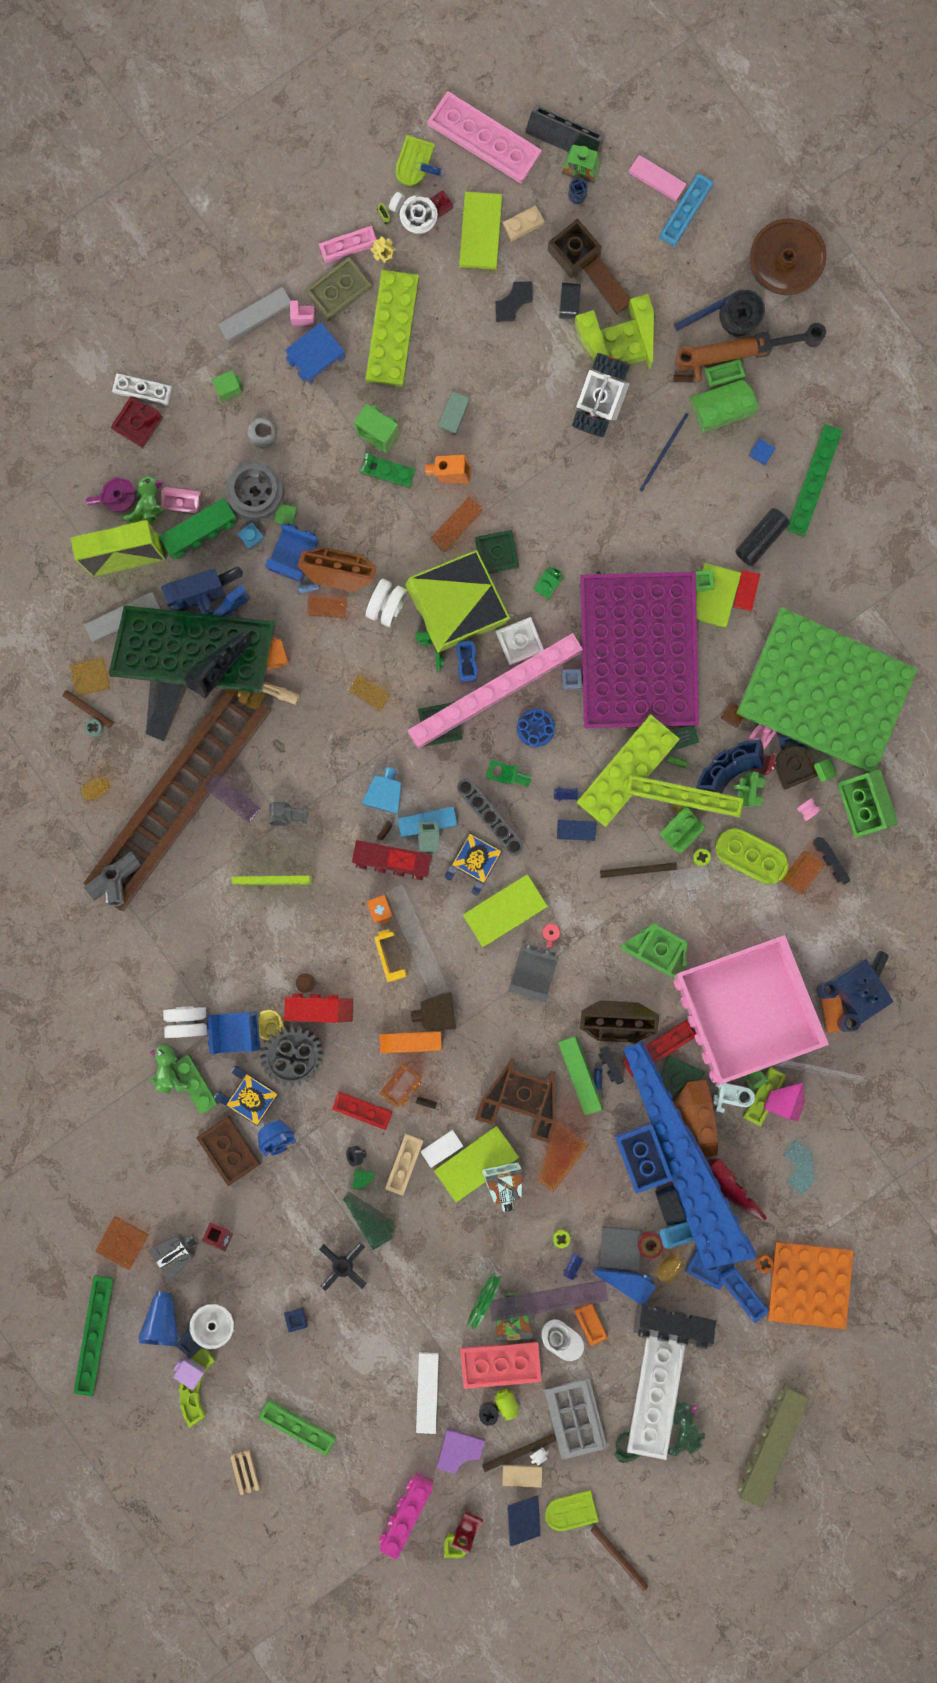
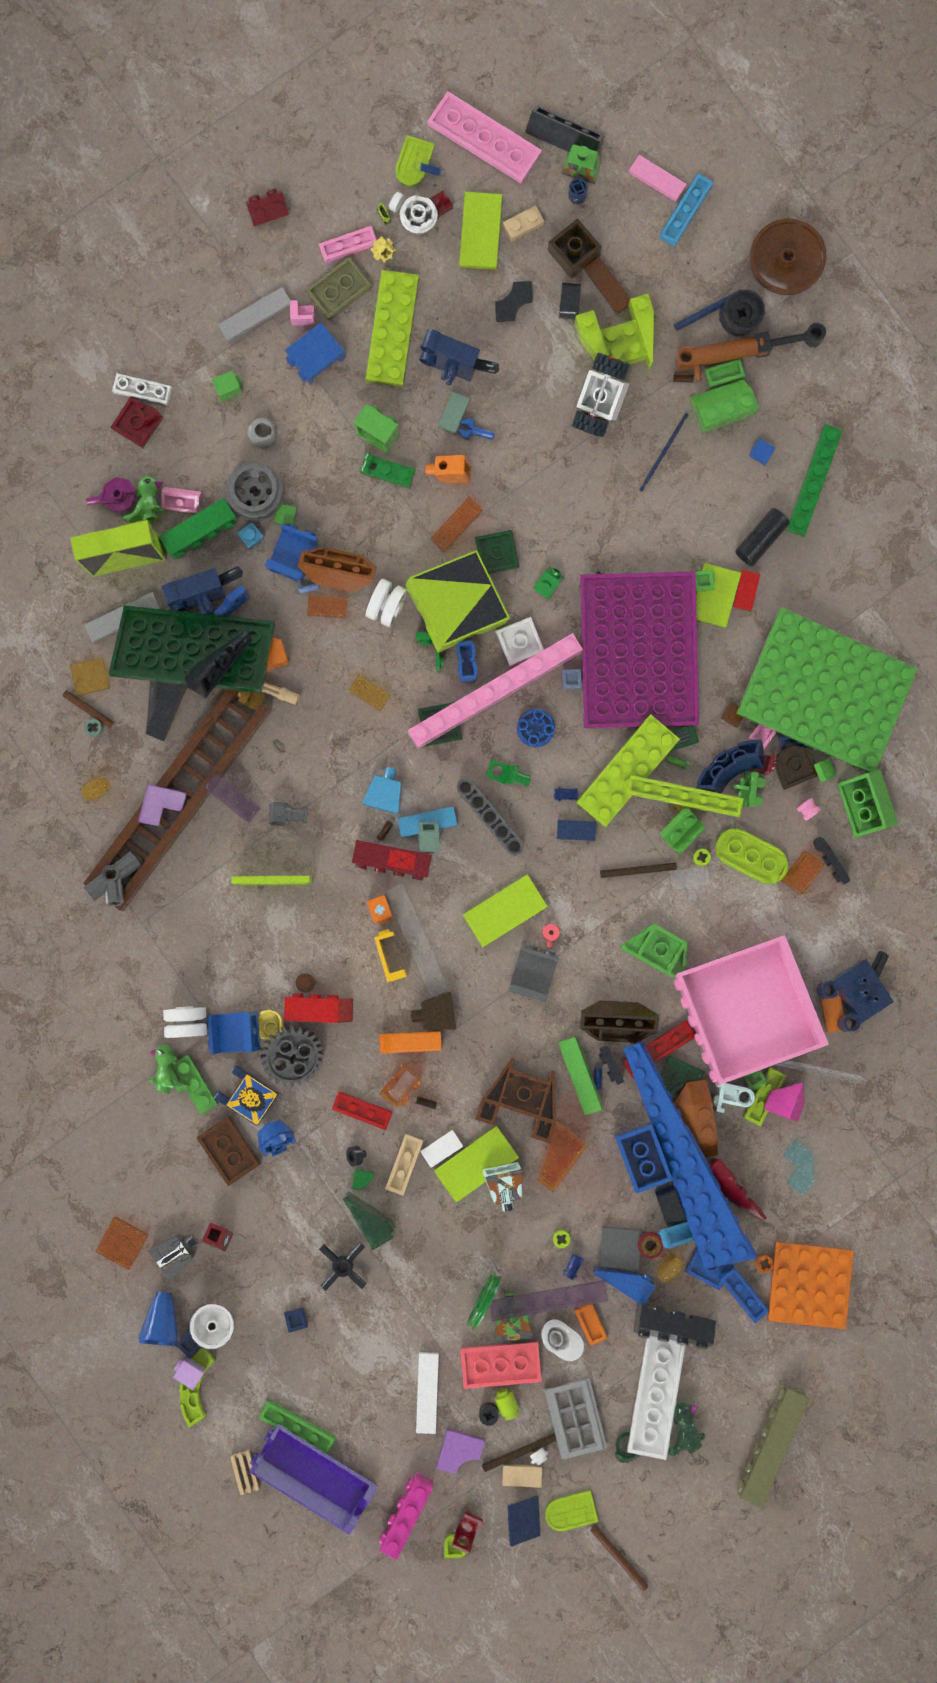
green plate [73,1275,114,1397] -> none
flag [445,832,503,896] -> none
none -> medium lavender tile [138,784,186,826]
none -> dark red bracket [245,188,289,227]
none -> dark purple panel [249,1424,378,1534]
none -> dark blue piece [419,329,500,386]
none -> blue bar [459,418,495,440]

